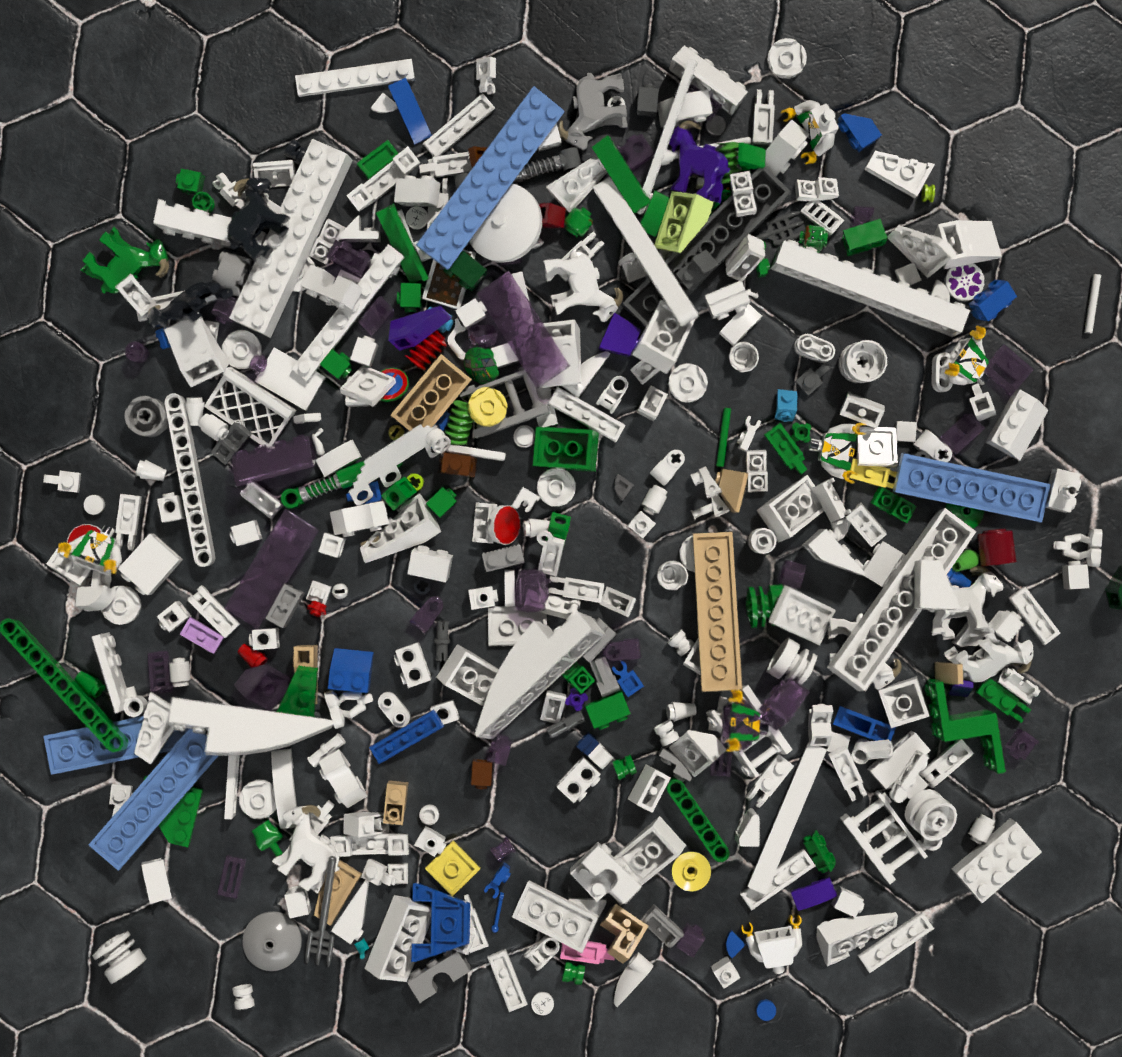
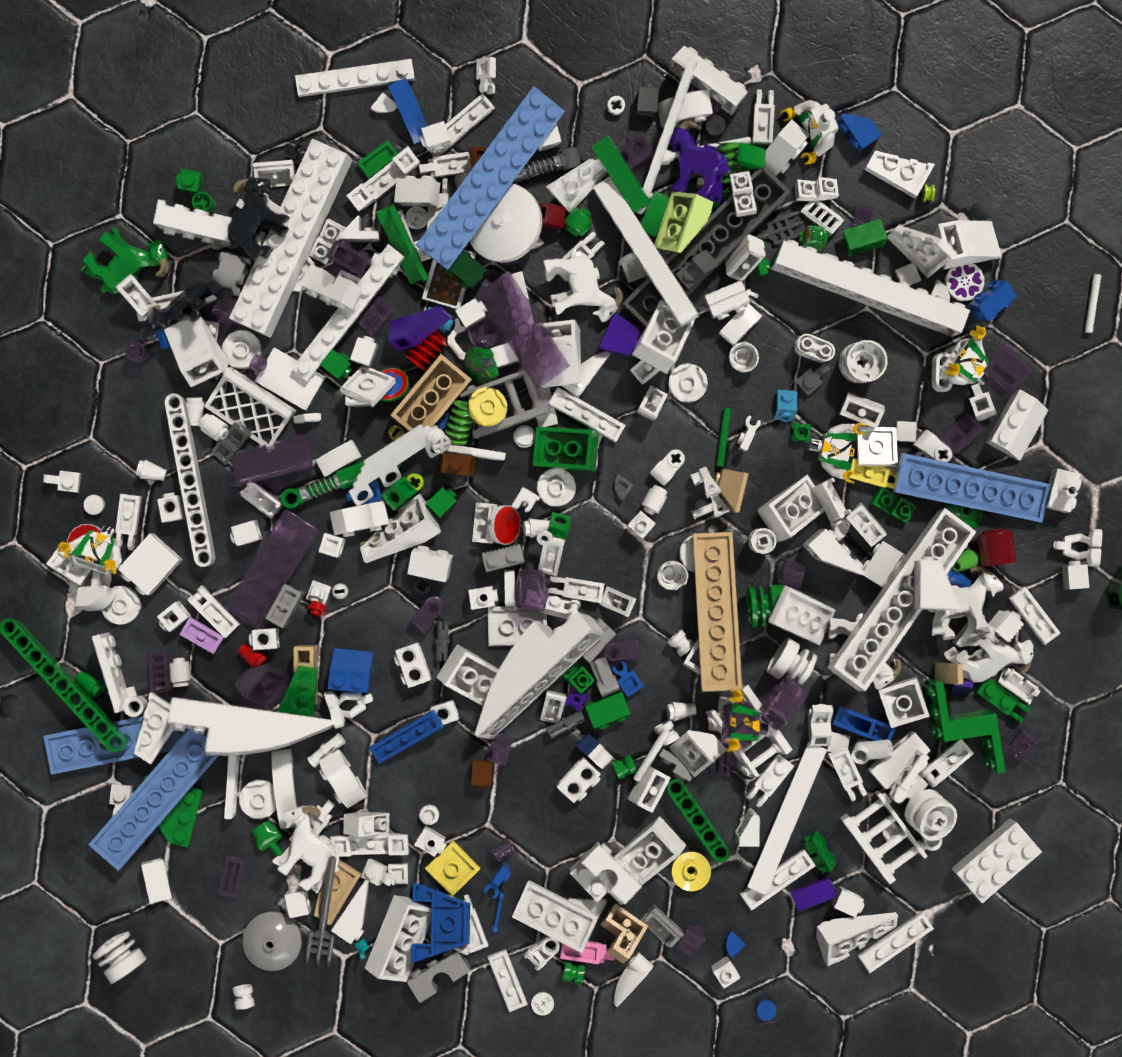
light grey brick [125,396,168,437] -> none
white plate [212,173,246,207] -> none
white piece [312,428,325,456] -> none
white plate [378,692,410,727] -> none
tan slope [383,780,409,825] -> none
green brick [397,283,422,313] -> none
light grey animal [558,73,627,150] -> none
white piece [596,376,628,414] -> none
white torso [741,915,802,974] -> none
white slope [746,450,768,492] -> none
green hinge [764,423,808,475] -> none
white tile [767,38,807,79] -> none
white brick [968,814,995,845] -> none
none -> white brick [420,121,451,152]
none -> white bar [633,728,670,782]

